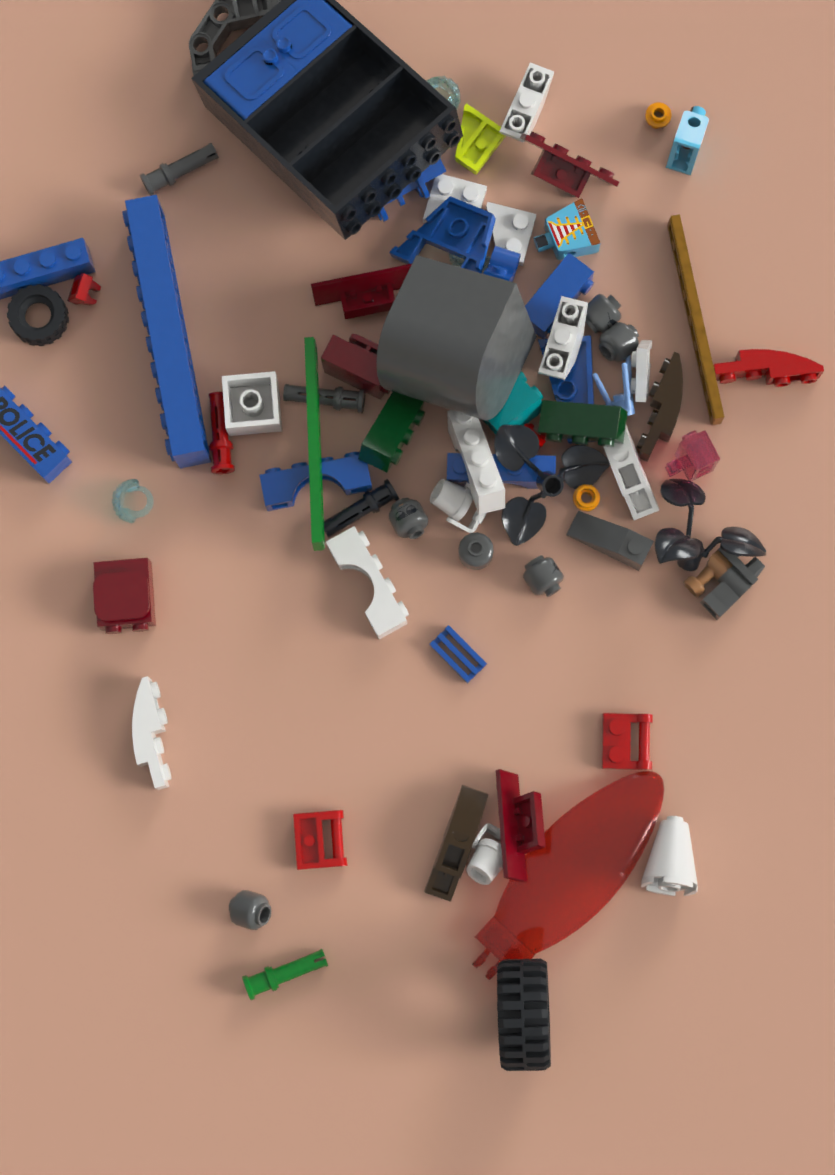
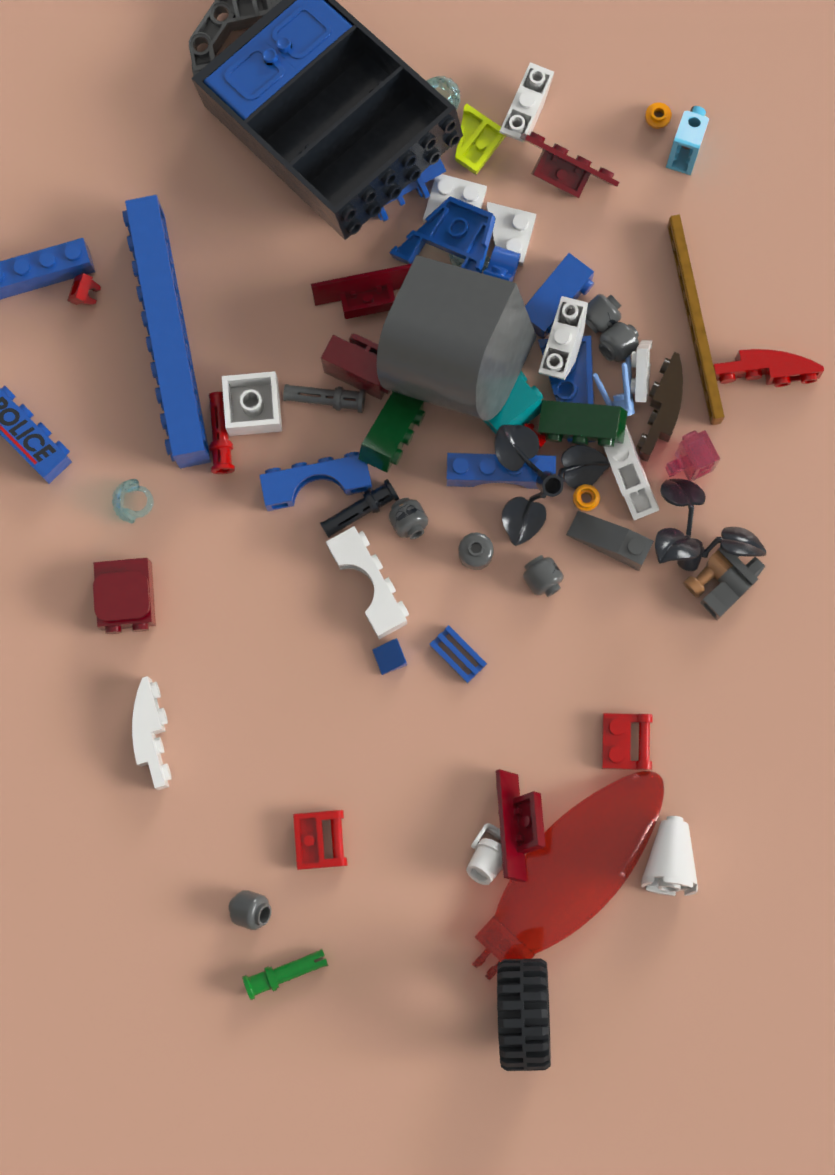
black tyre [7,284,69,346] -> none
dark grey pin [140,143,219,196] -> none
green tile [304,337,325,551] -> none
dark brown slope [424,785,488,902] -> none
white piece [430,479,487,533] -> none
white arch [447,410,505,515] -> none
torso [533,198,601,260] -> none
none -> blue slope [372,638,407,675]

